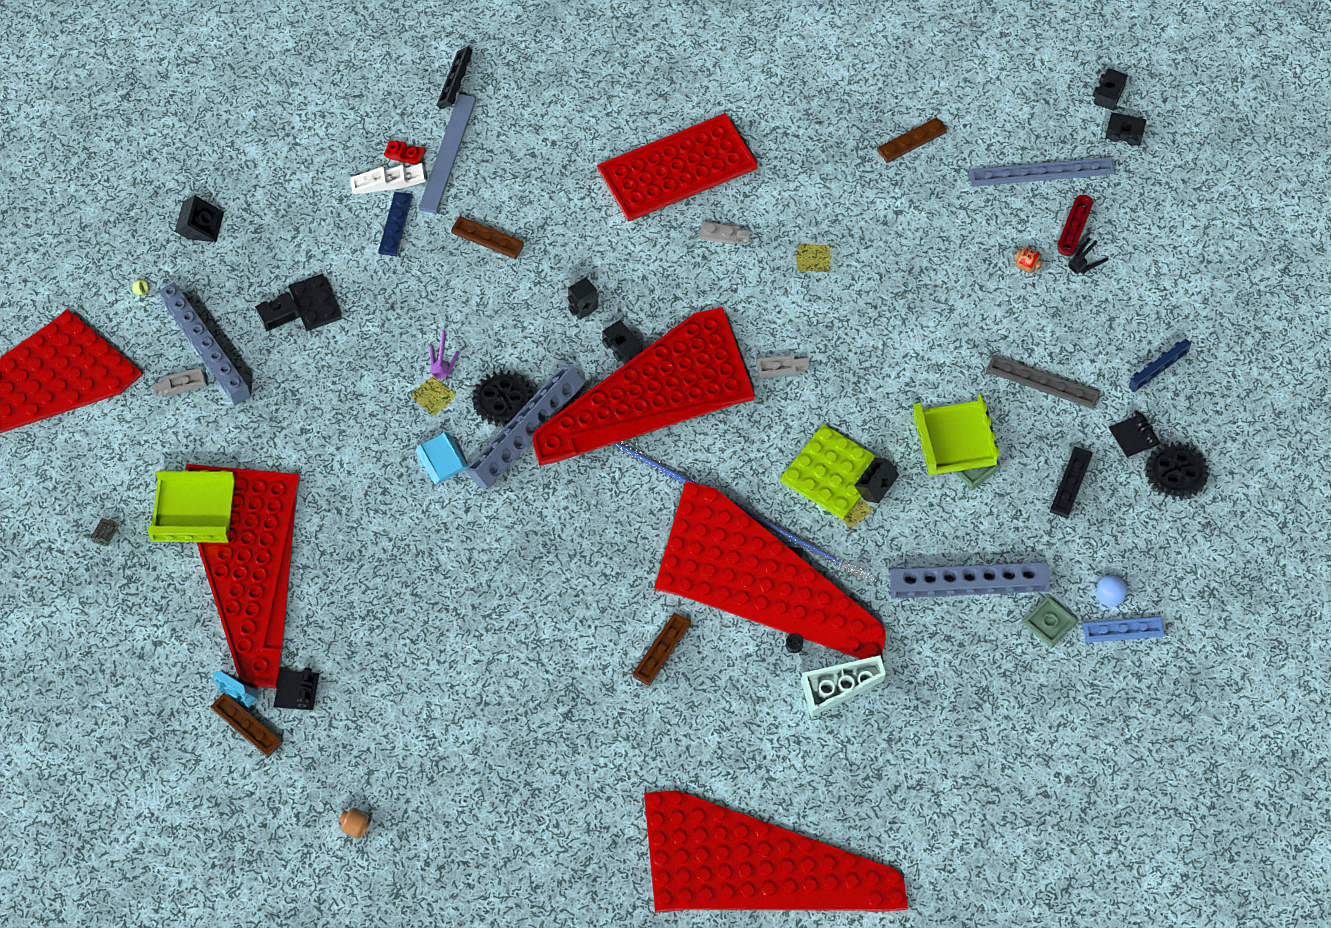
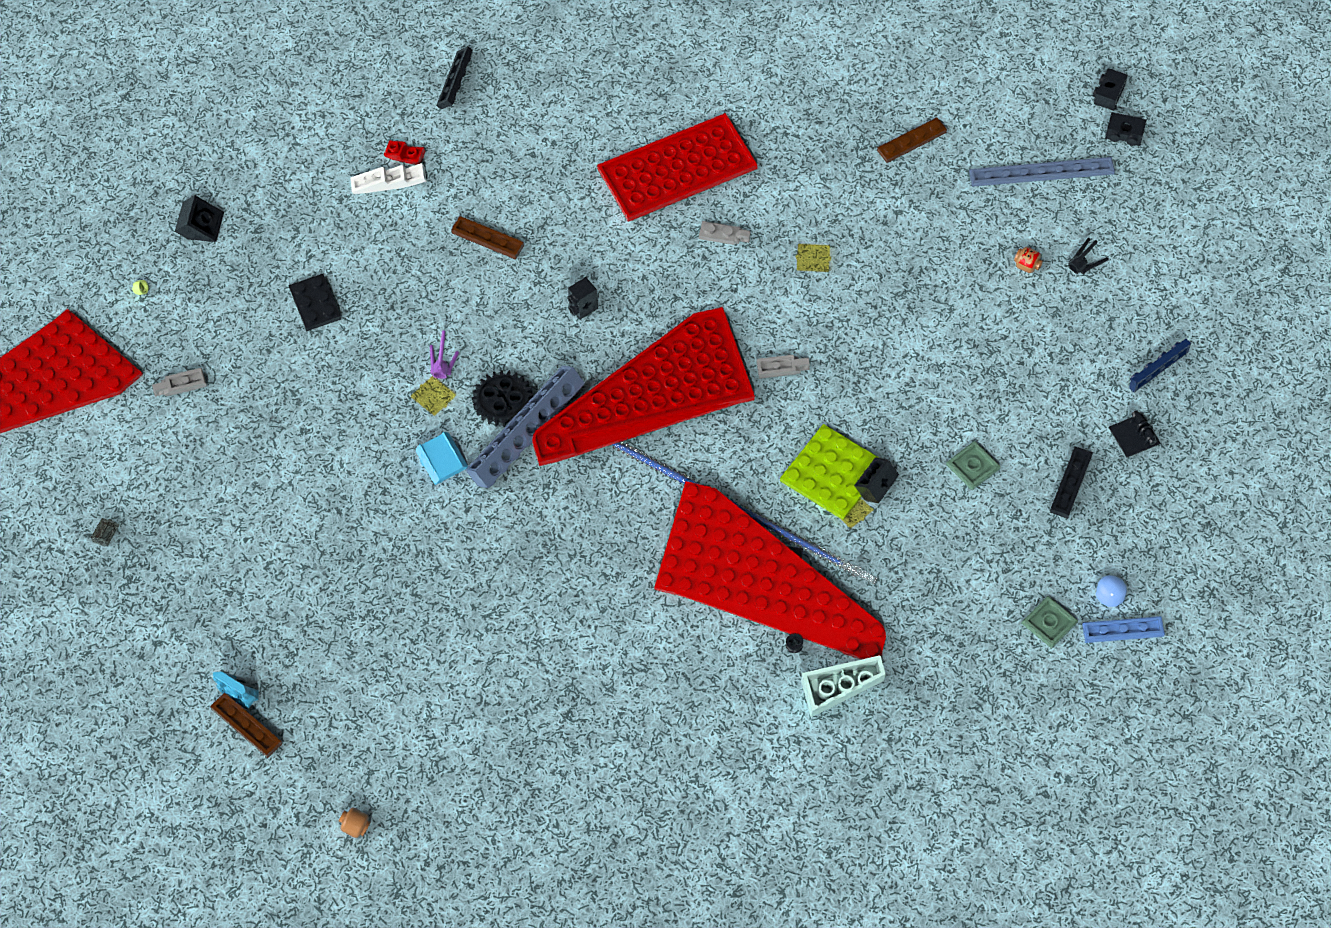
lime panel [148,470,236,543] -> none
sand blue brick [158,282,251,406] -> none
red wing [185,464,300,689] -> none
black brick [255,292,300,332] -> none
black hinge [273,667,319,711] -> none
dark blue plate [378,192,413,257] -> none
sand blue tile [419,94,476,214] -> none
black brick [602,320,643,365] -> none
reddish brown plate [632,612,691,687] -> none
red wing [644,790,908,913] -> none
sand blue brick [889,561,1051,599] -> none
lime panel [913,393,1000,476] -> none
dark grey tile [986,355,1100,410] -> none
dark red plate [1057,195,1093,256] -> none
black gear [1145,442,1209,501] -> none

